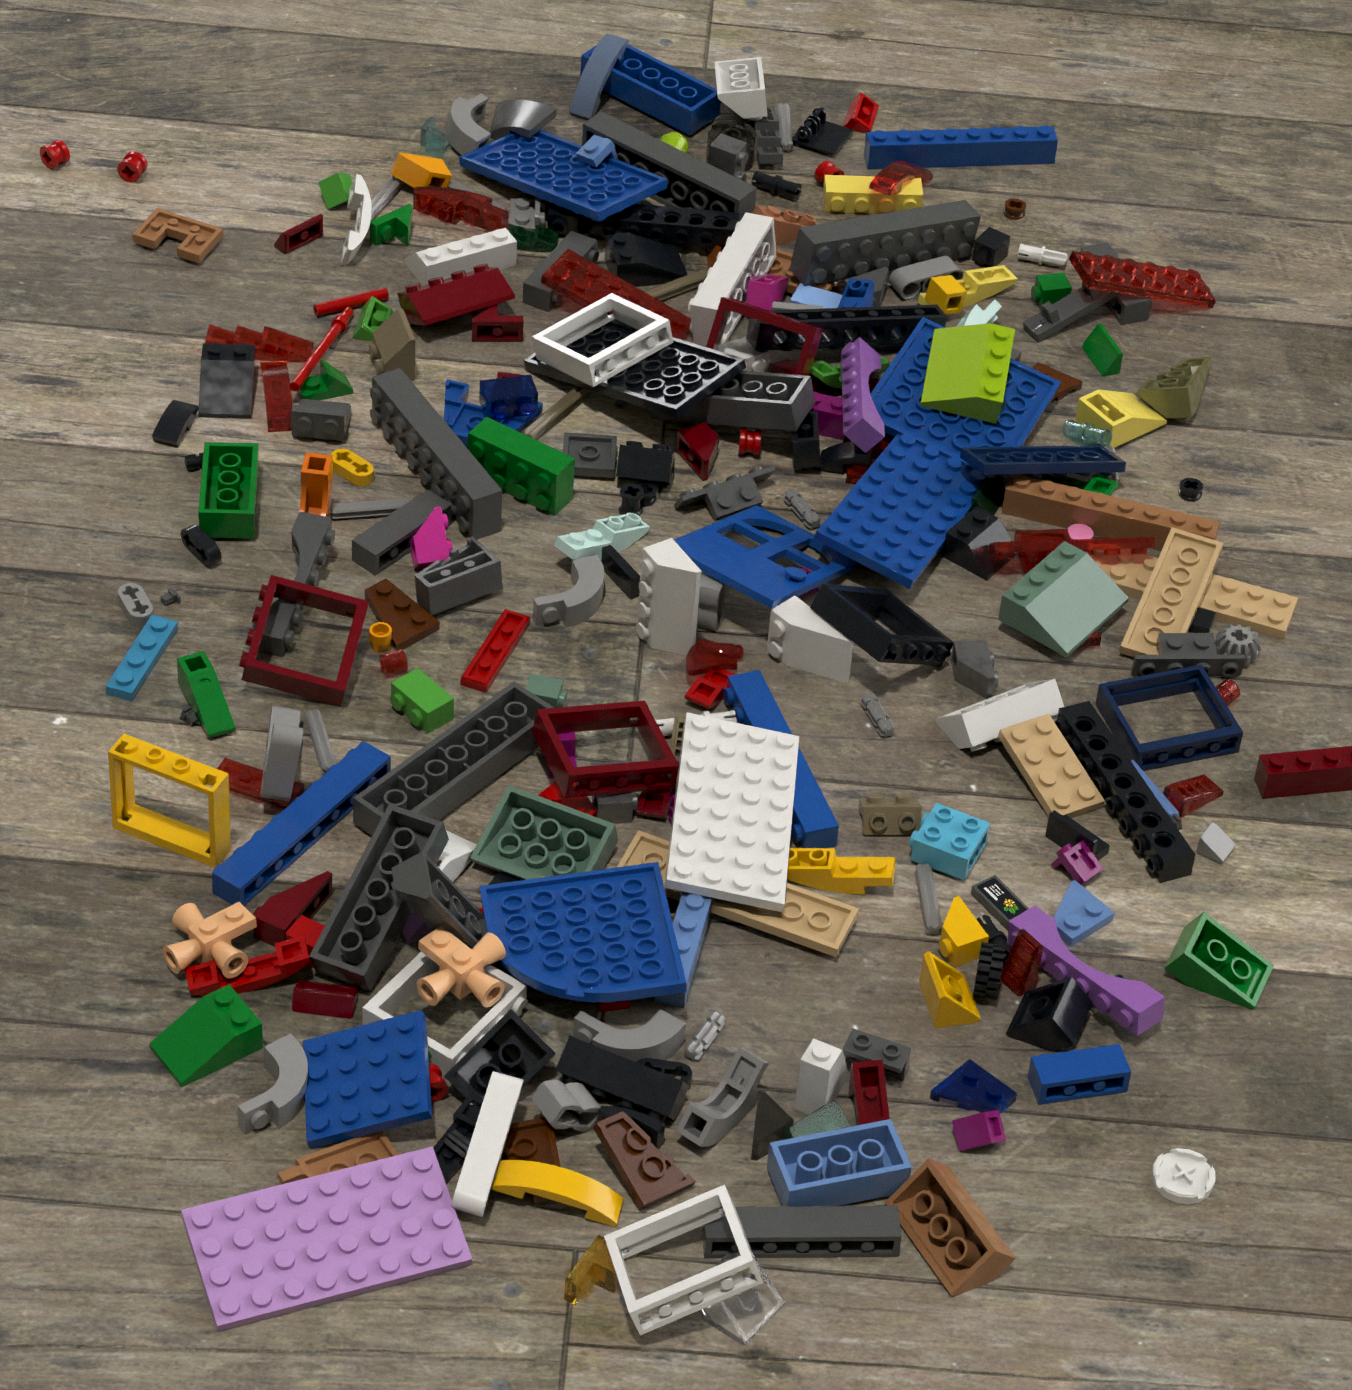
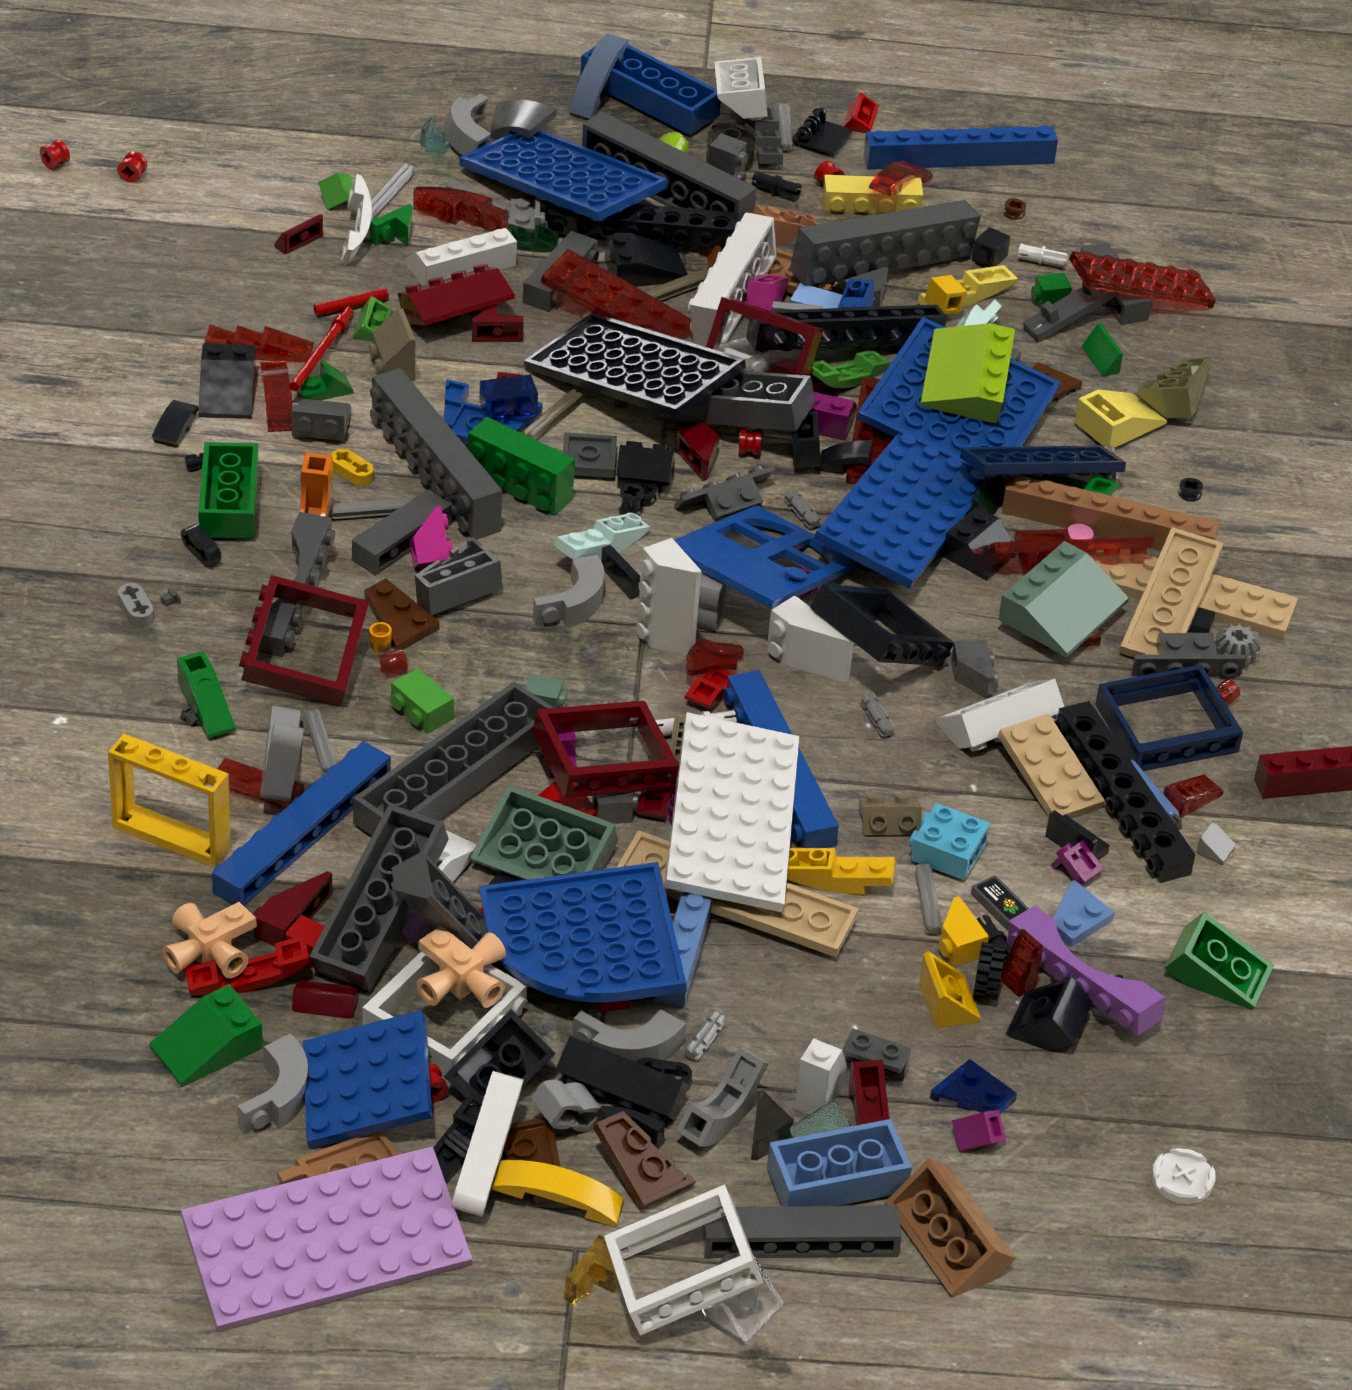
dark azure plate [105,615,178,701] -> none
medium nougat plate [132,208,223,263] -> none
light orange slope [391,152,452,196] -> none
red tile [460,609,531,693] -> none
white window [532,293,673,387] -> none
medium blue bracket [576,135,618,167] -> none
medium lavender arch [841,337,885,453] -> none
light grey beam [889,256,964,300] -> none
blue brick [1027,1044,1131,1105] -> none
clear light blue pin [1063,420,1112,446] -> none

